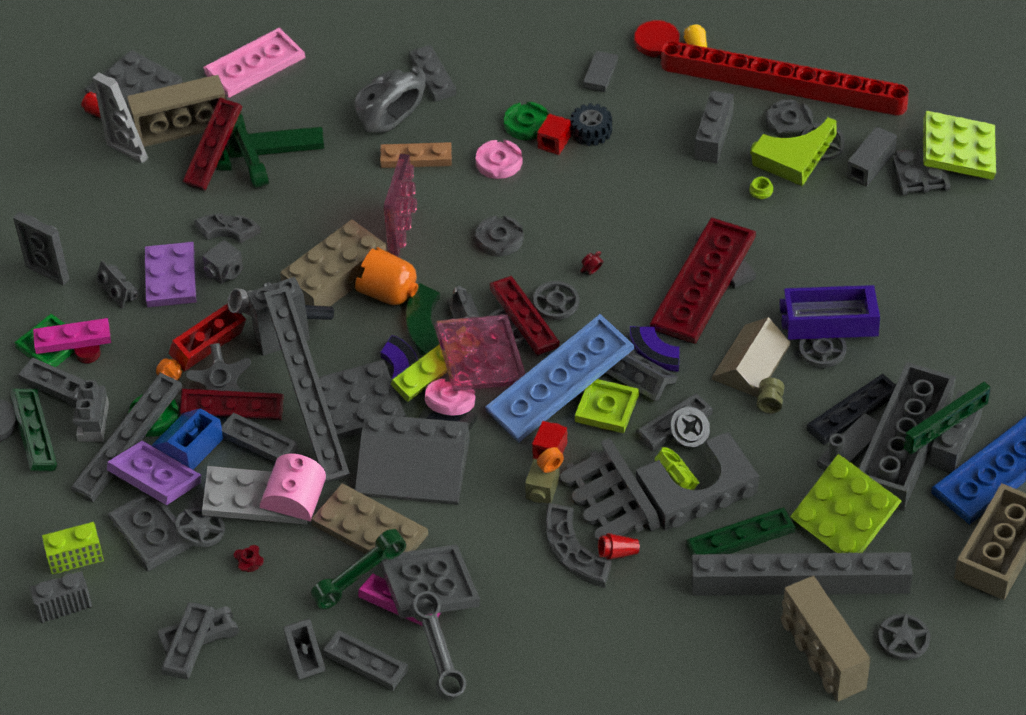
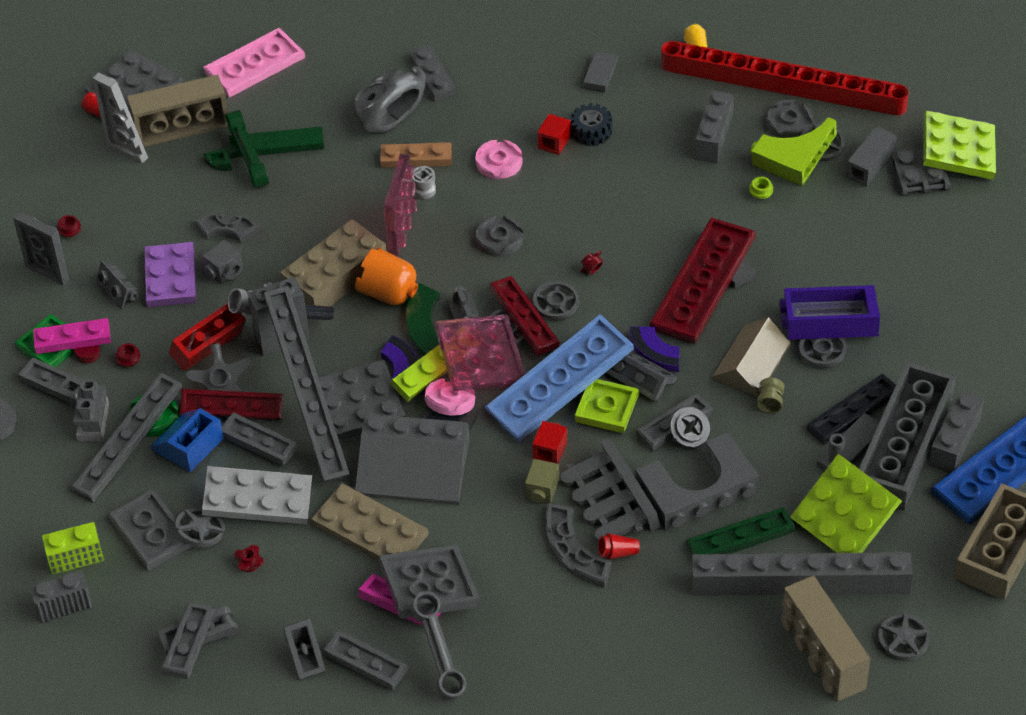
dark green tile [10,388,57,471] -> none
medium lavender plate [107,441,201,505] -> none
orange plate [156,358,183,381] -> none
dark red tile [183,98,243,191] -> none
bright pink brick [260,454,326,521] -> none
dark green piece [311,529,406,609] -> none
green tile [504,102,549,140] -> none
orange tile [537,447,564,473] -> none
red tile [635,20,680,57] -> none
lime piece [654,447,699,490] -> none
dark green tile [904,381,991,454] -> none
none -> dark red plate [57,215,81,237]
none -> dark red plate [115,343,141,367]
none -> light grey wheel [411,166,436,200]

